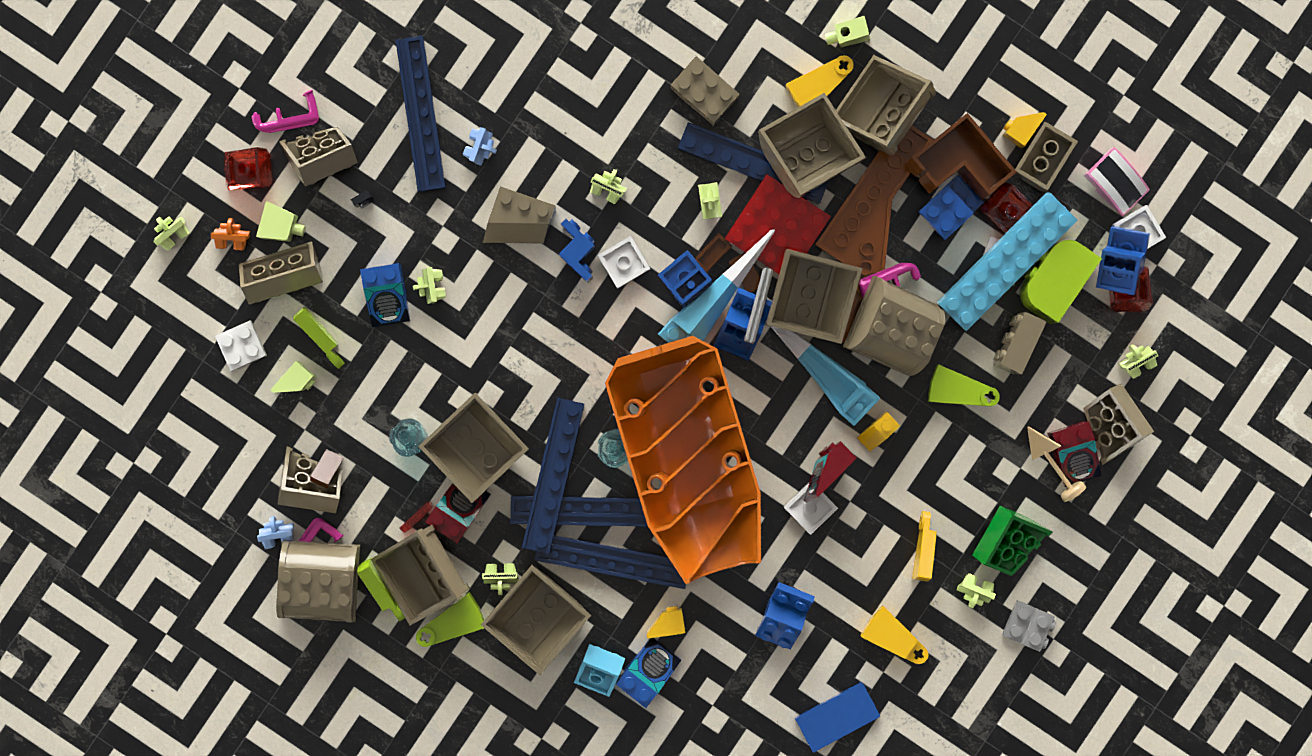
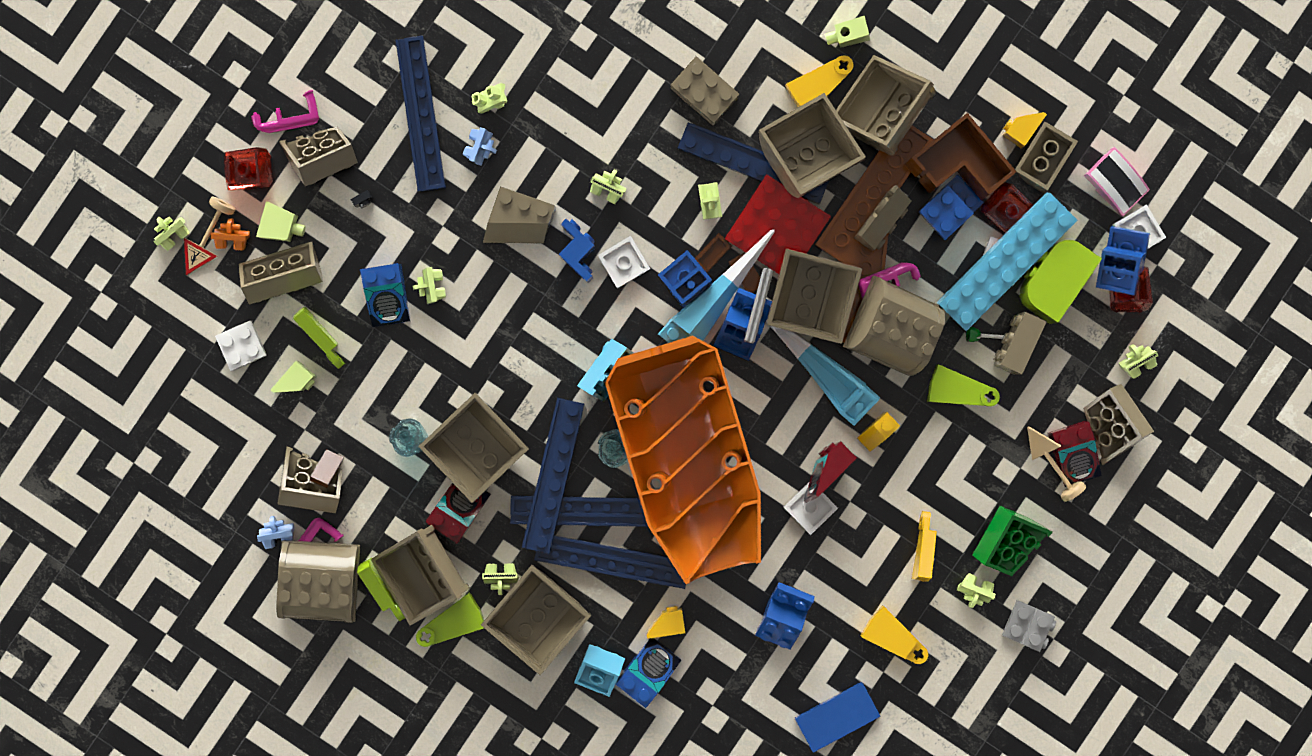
clear red tile [400,501,434,533] -> none
none -> tan piece [184,197,236,275]
none -> yellowish green hips [472,83,507,113]
none -> medium azure wedge [577,339,634,402]
none -> dark tan wedge [854,185,911,251]
none -> green hinge [966,327,1004,342]

